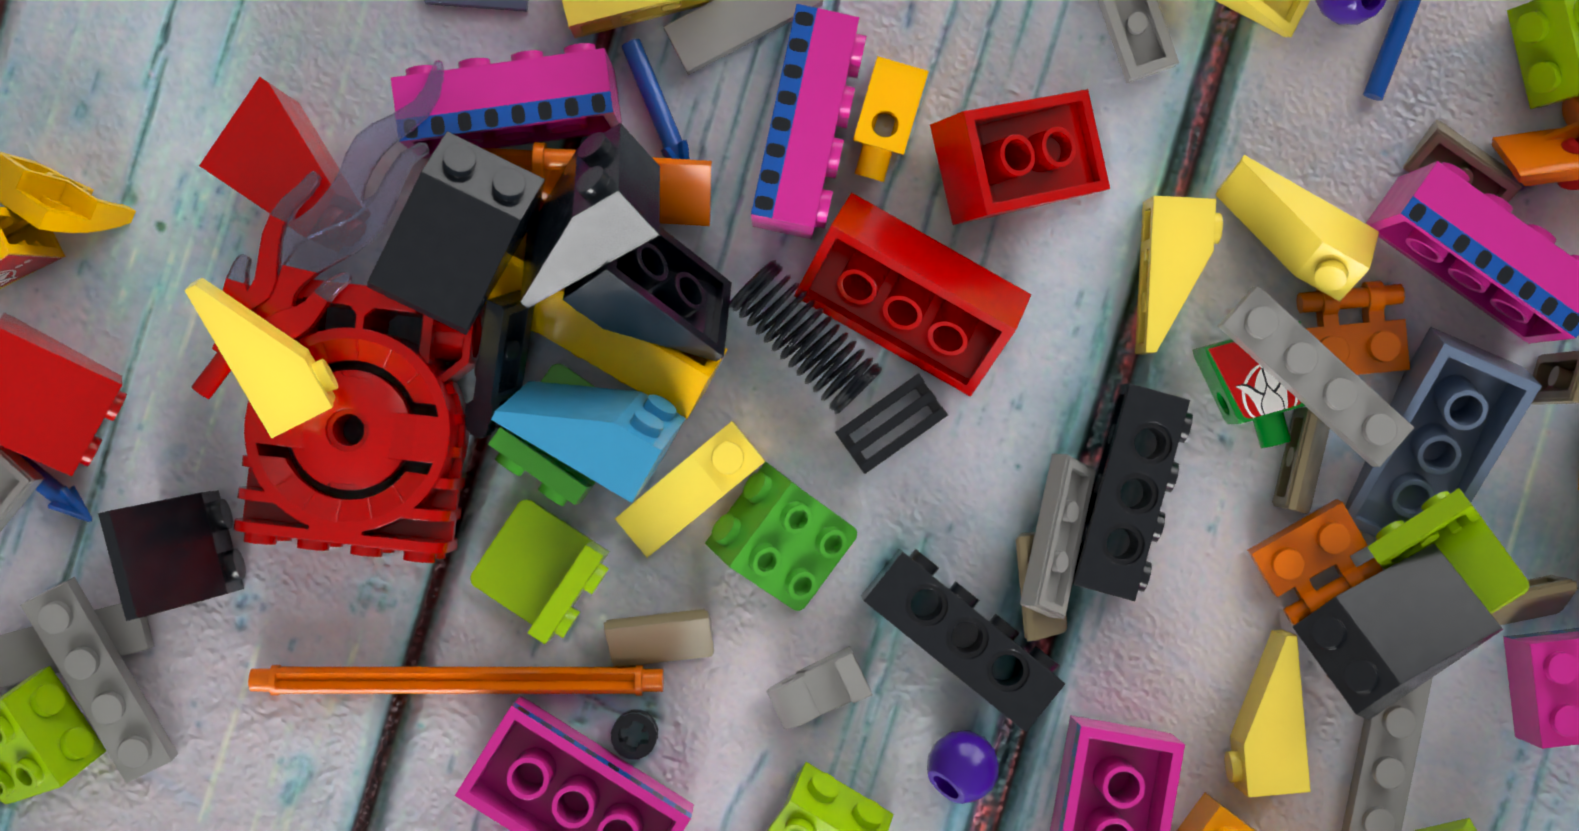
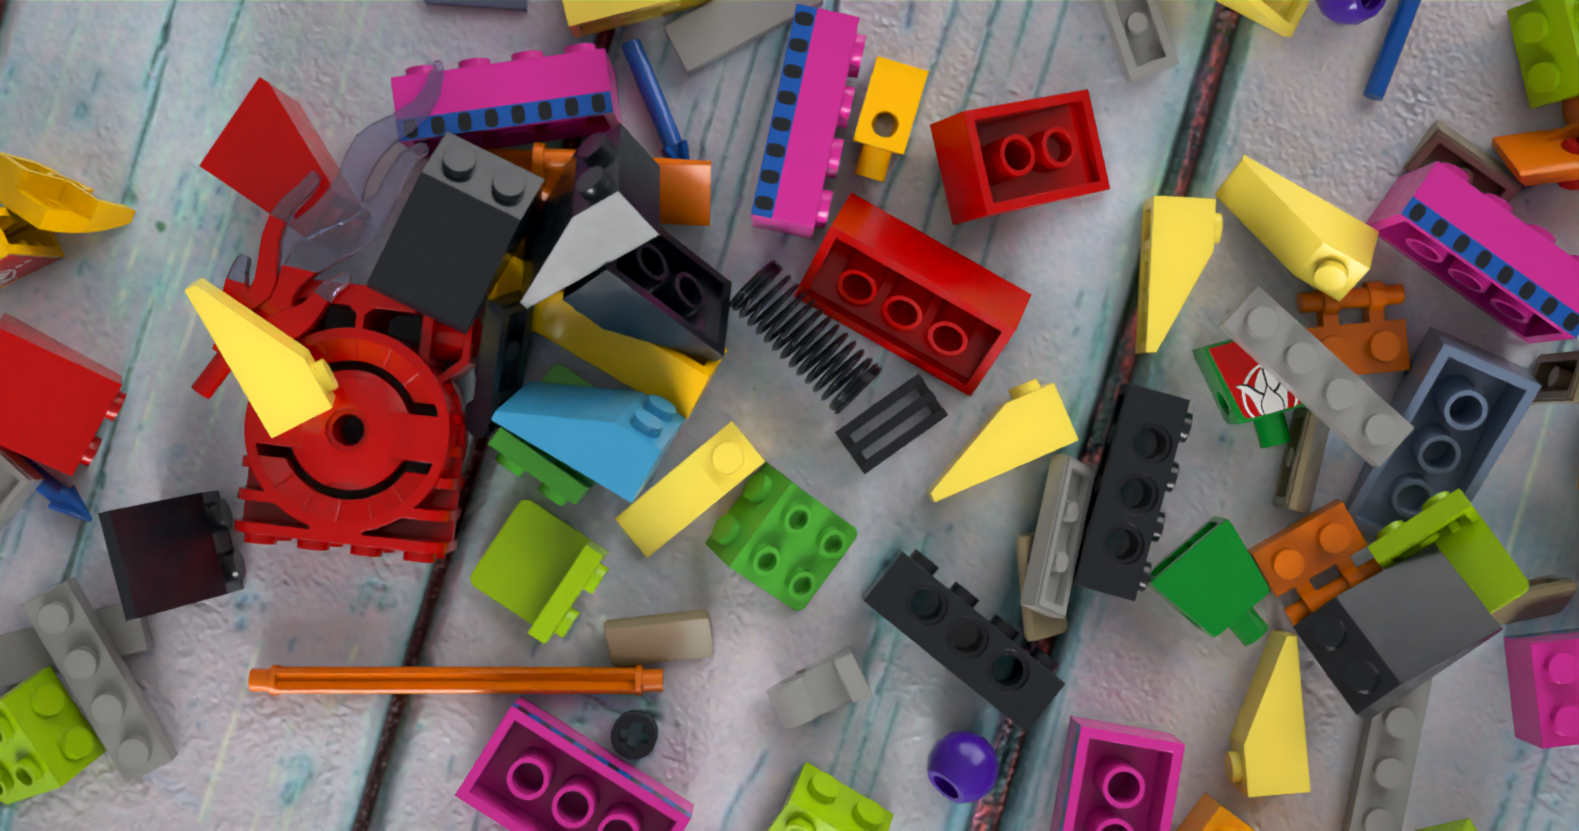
none -> light yellow slope [927,378,1079,502]
none -> green torso [1147,516,1270,646]

